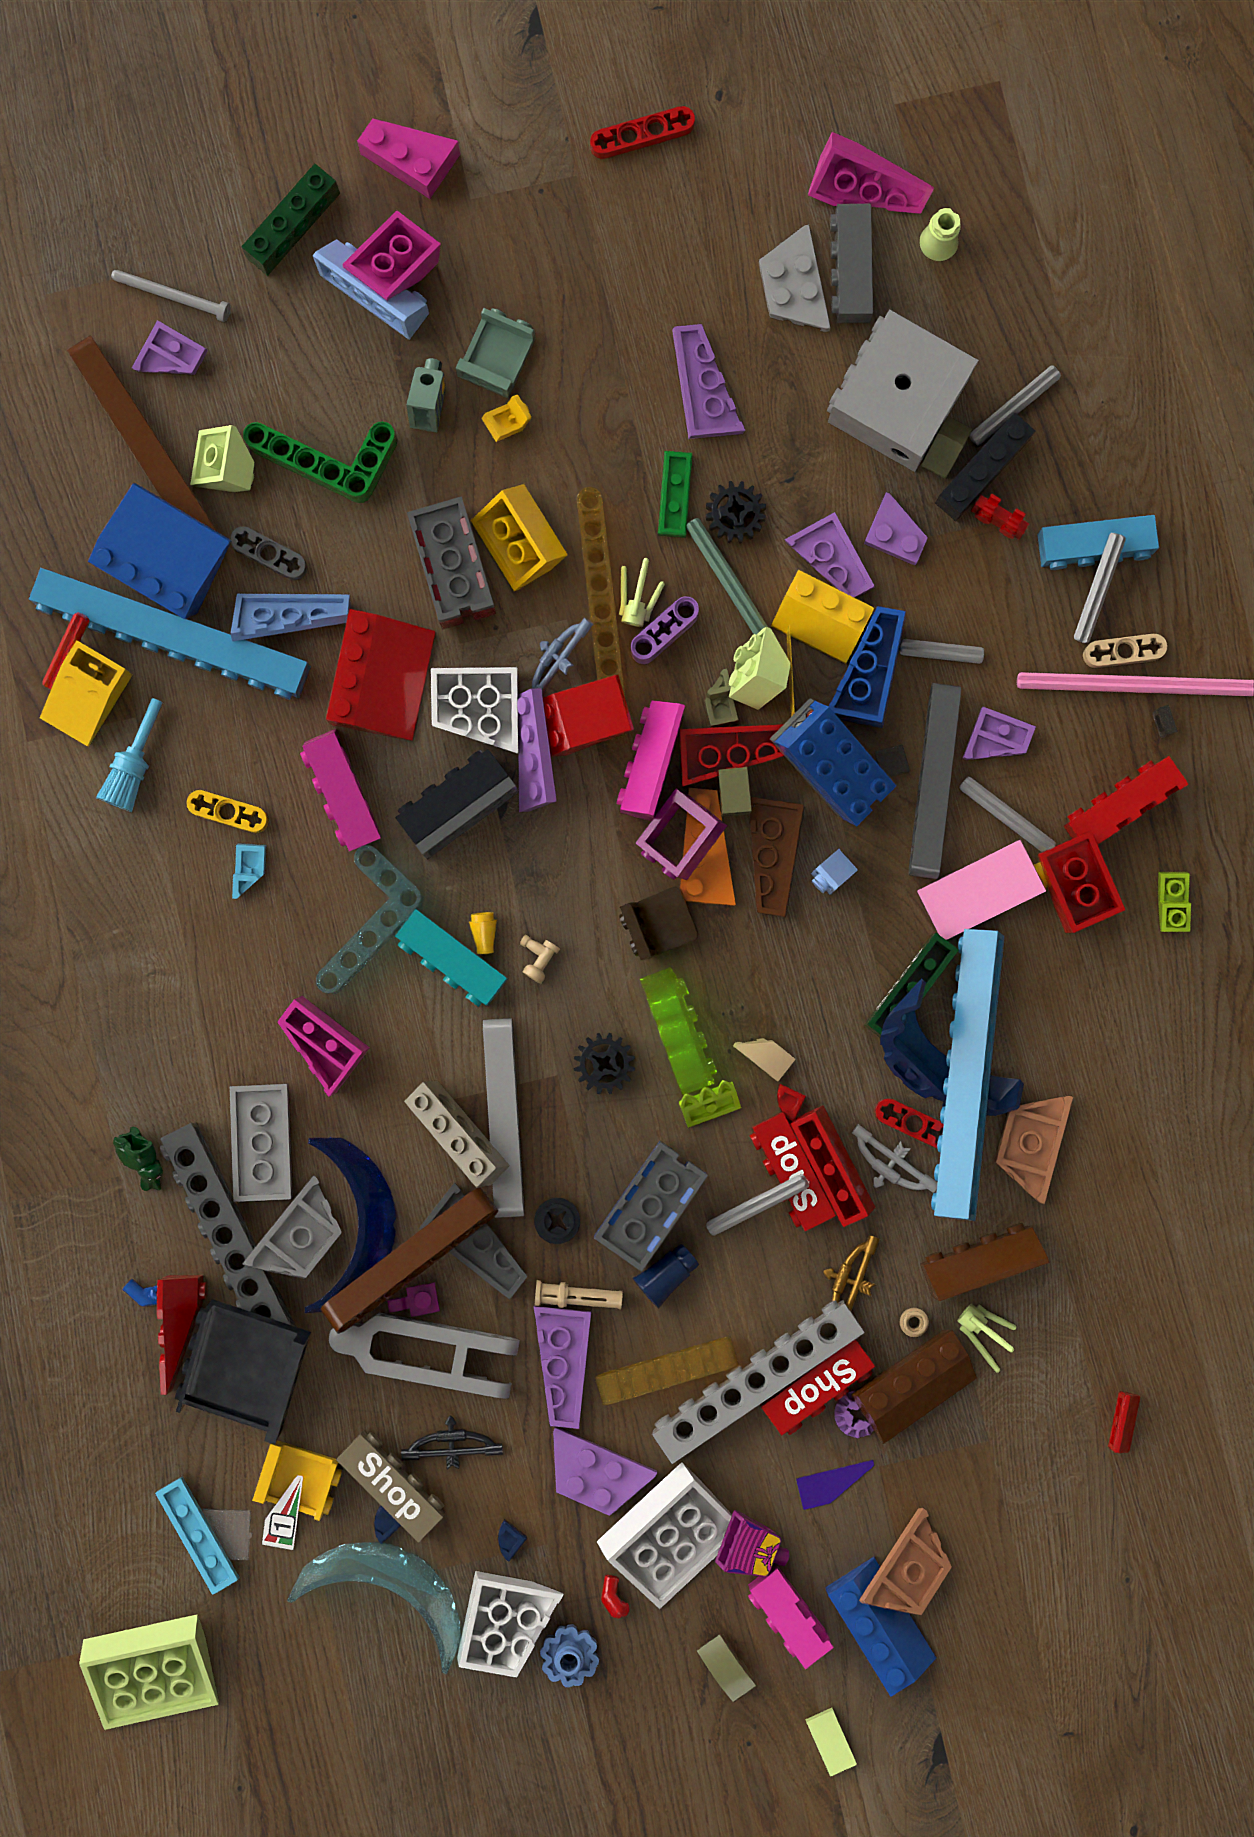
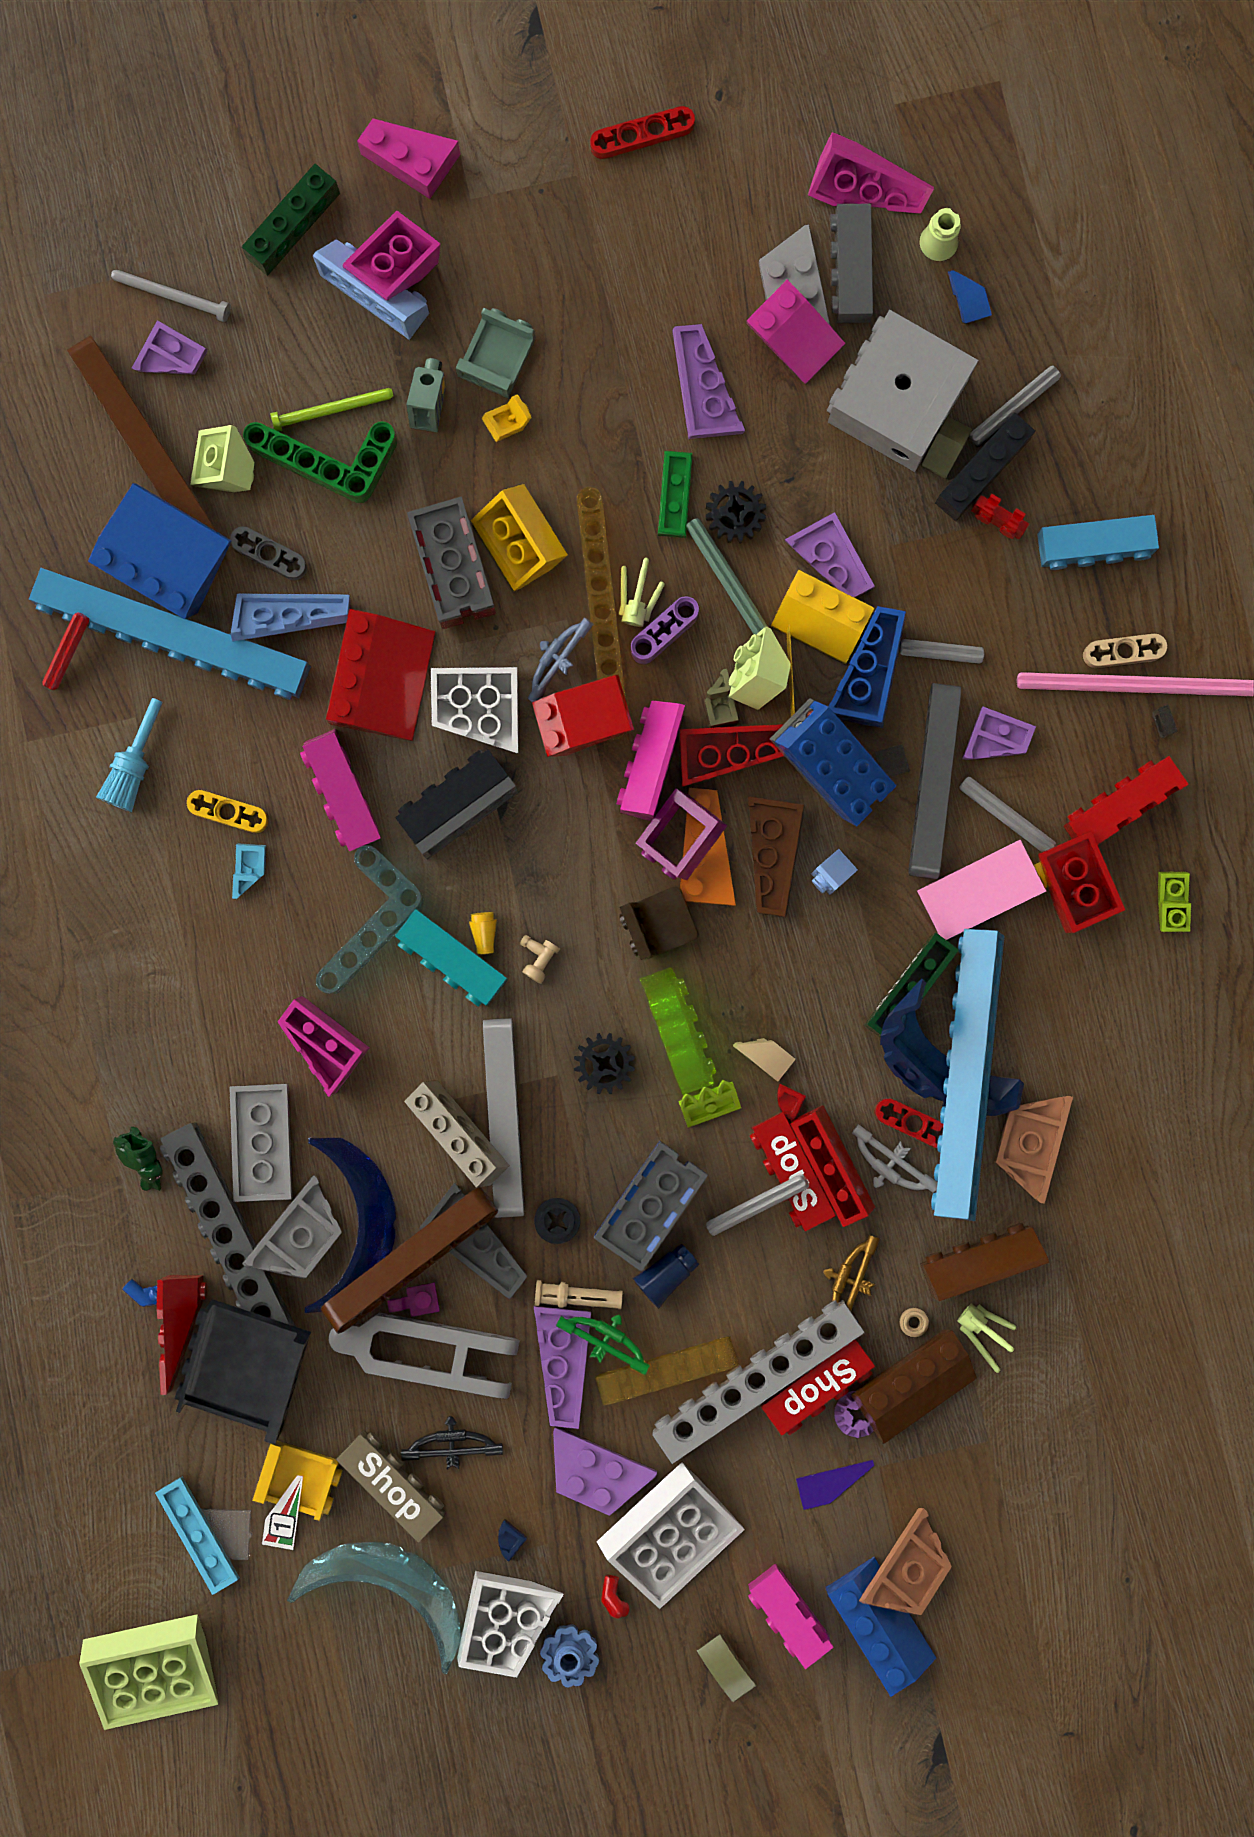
yellow slope [40,640,132,747] -> none
dark blue tile [374,1505,401,1544] -> none
medium lavender wing [517,688,556,812] -> none
torso [715,1510,789,1577] -> none
olive slope [719,767,751,817] -> none
yellowish green tile [806,1708,857,1777] -> none
medium lavender wing [864,492,928,565] -> none
light grey axle [1074,533,1126,643] -> none
red slope [1108,1391,1140,1453] -> none
none -> lime bar [270,388,393,432]
none -> green piece [556,1315,650,1375]
none -> dark pink slope [746,279,845,384]
none -> blue slope [948,270,992,323]

